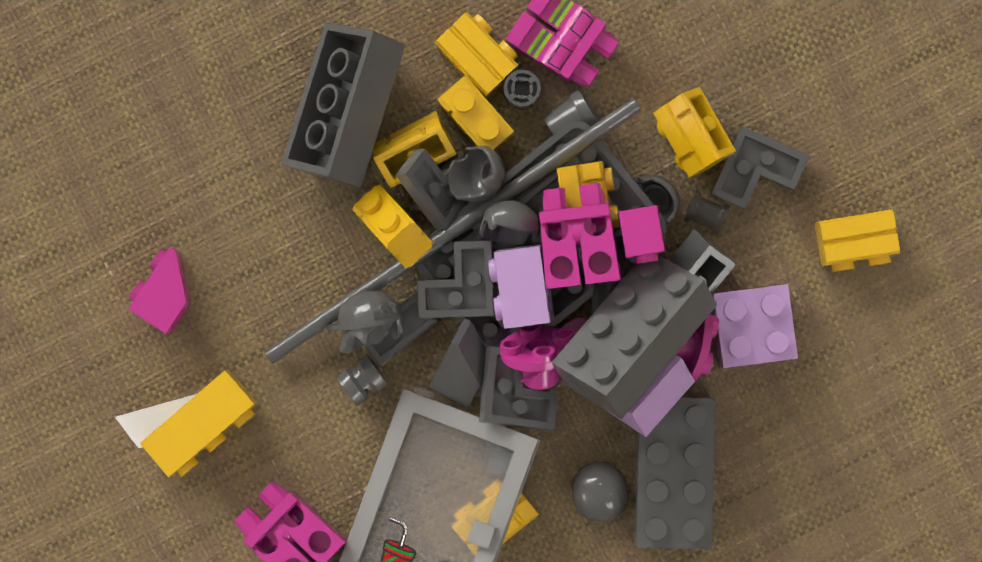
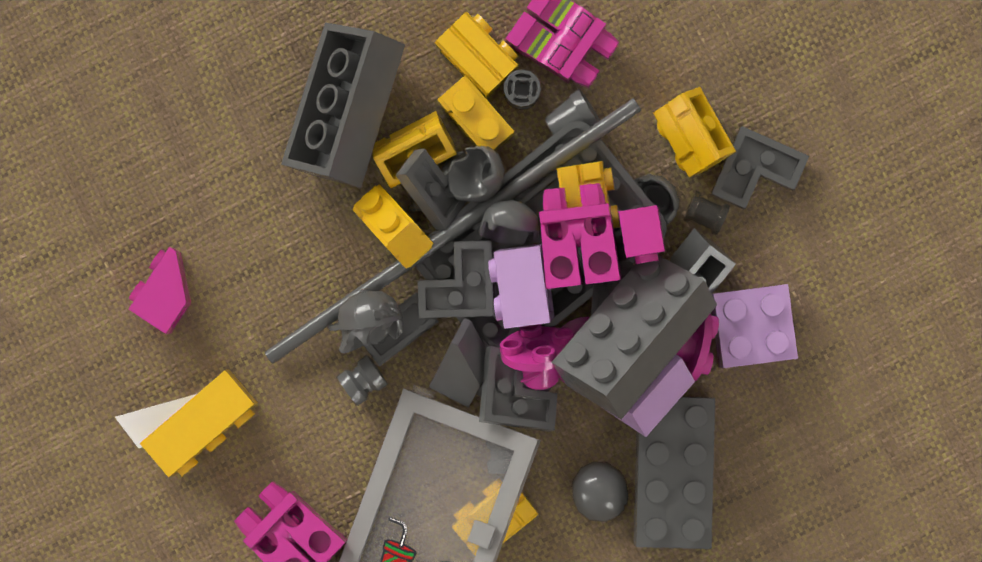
yellow brick [815,209,900,272] -> none

